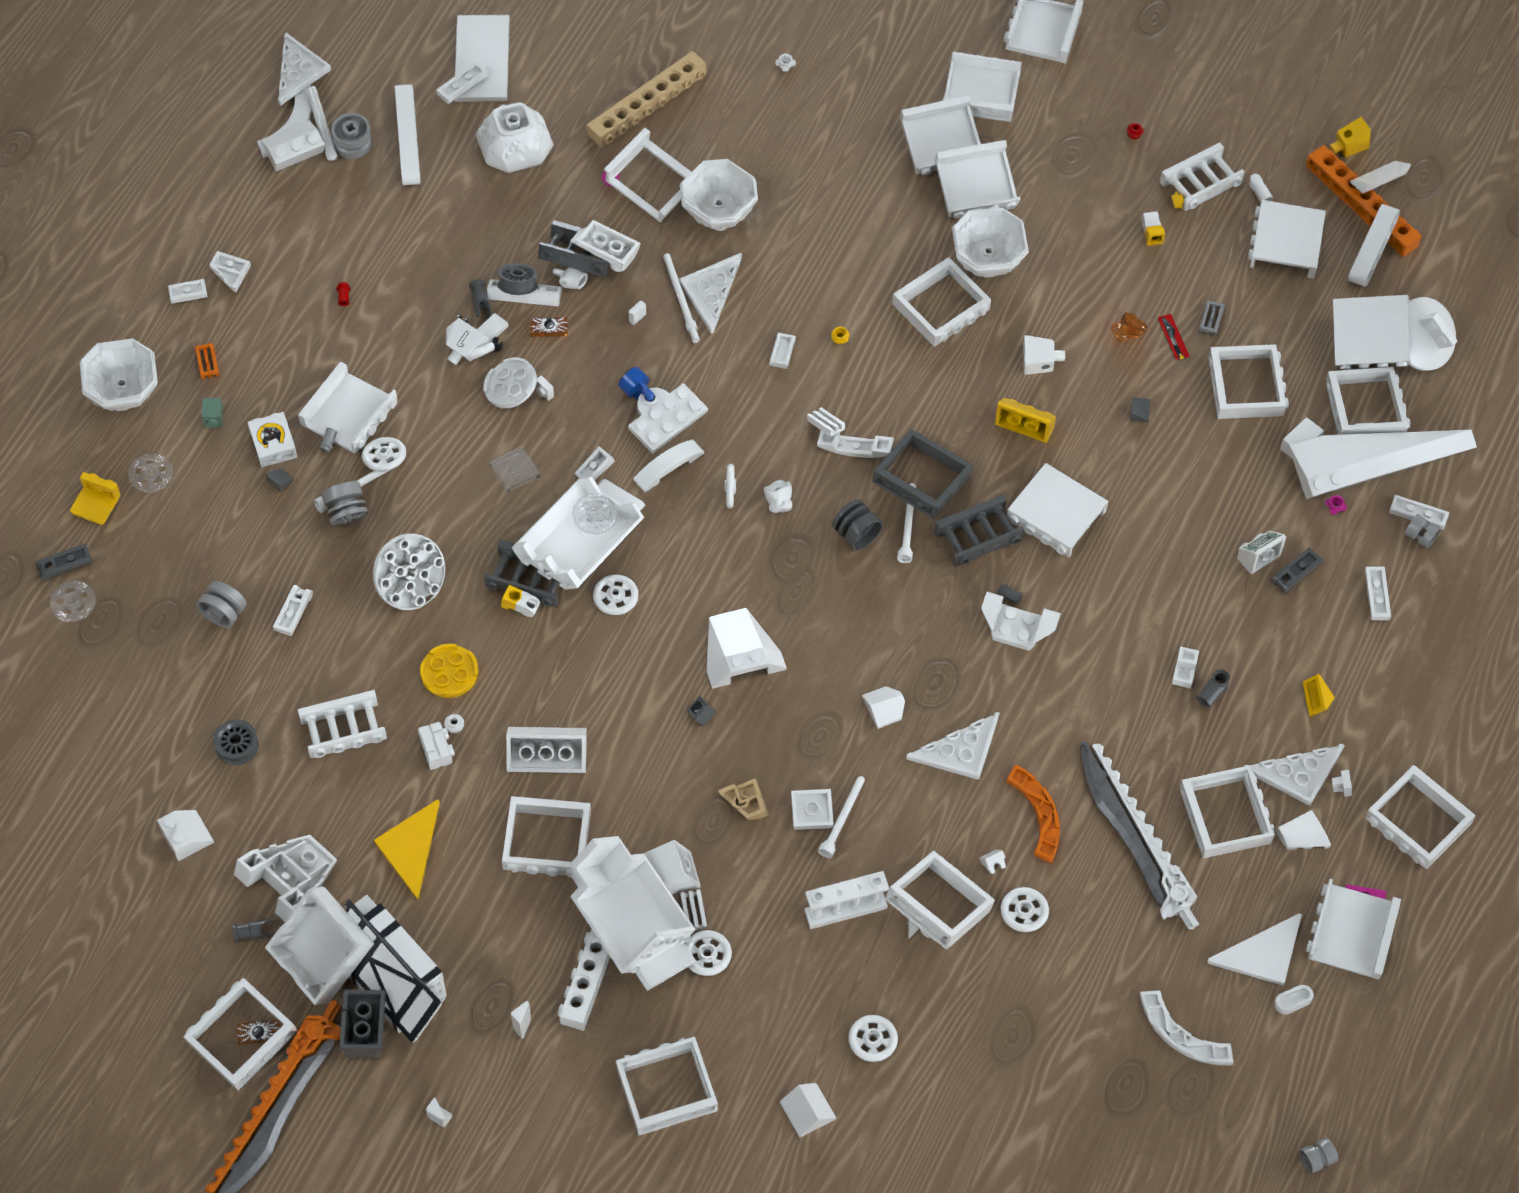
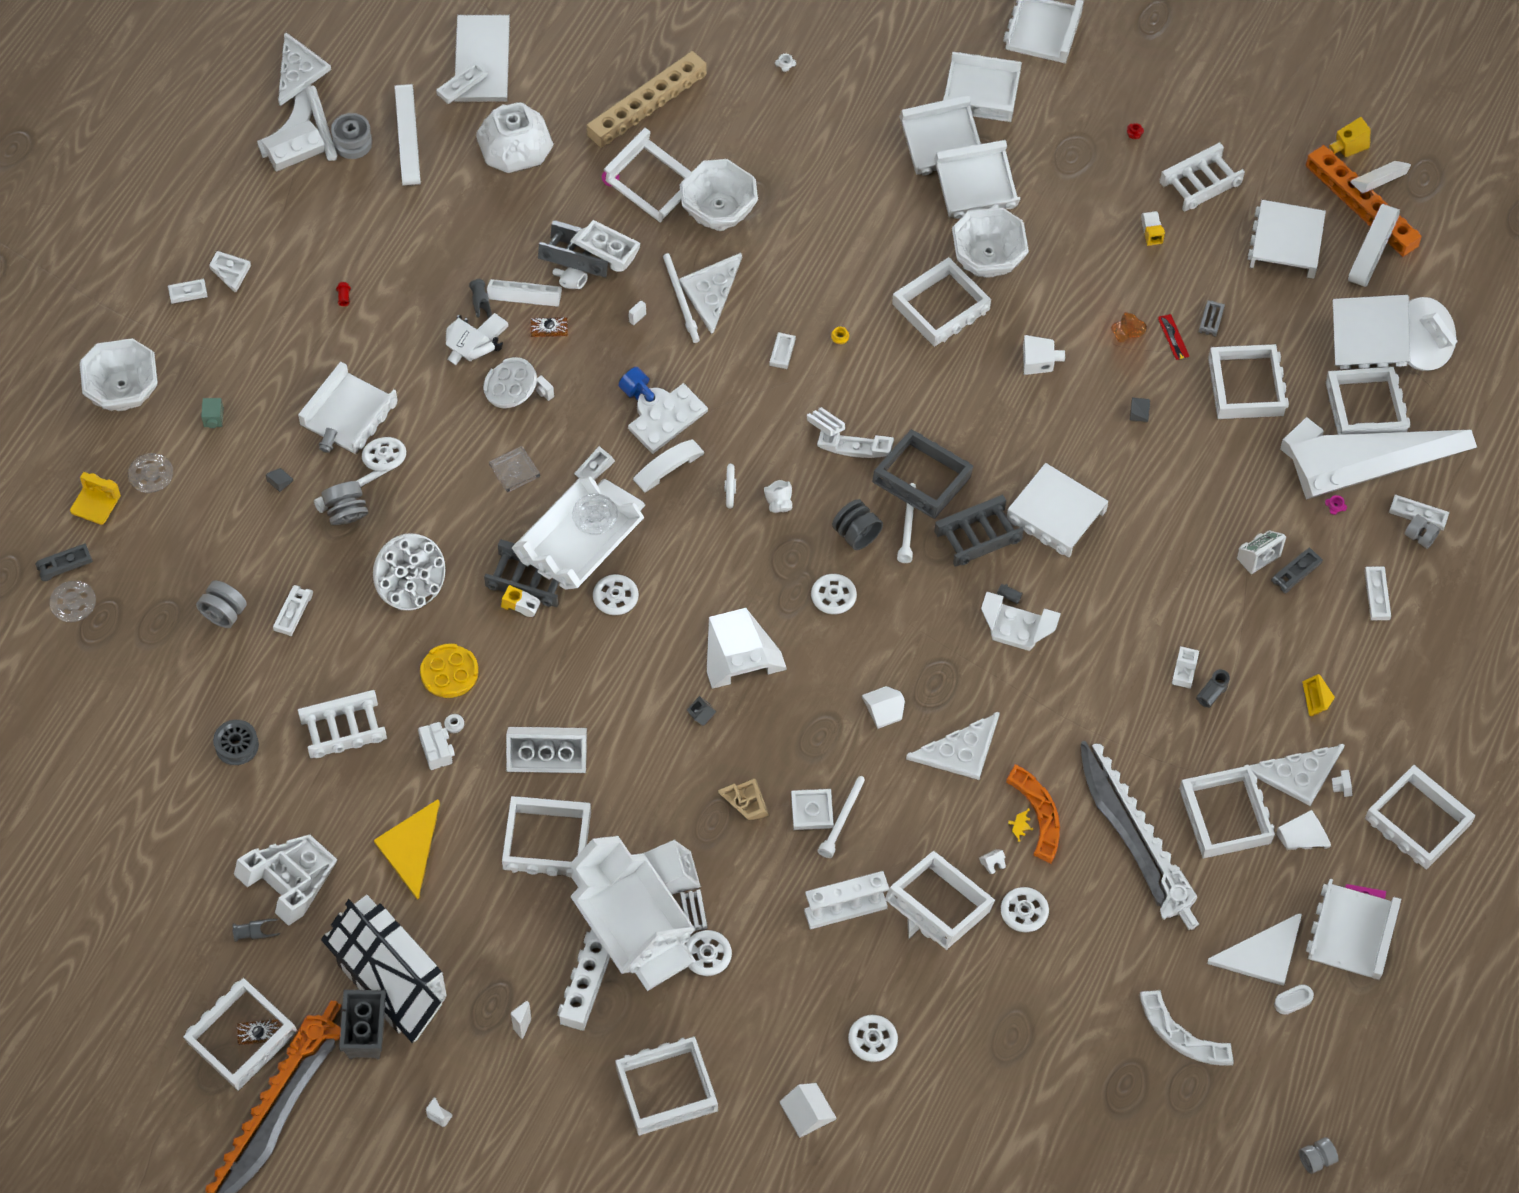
white slope [157,810,214,861] -> none
orange tile [195,343,220,380] -> none
white panel [247,412,297,468] -> none
white tile [265,887,374,1005] -> none
dark grey wheel [497,263,538,295] -> none
yellow slope [995,397,1056,443] -> none
yellow plate [1171,192,1184,209] -> none
white bar [1250,174,1273,202] -> none
none -> white plate [811,574,857,614]
none -> yellow piece [1008,808,1033,842]

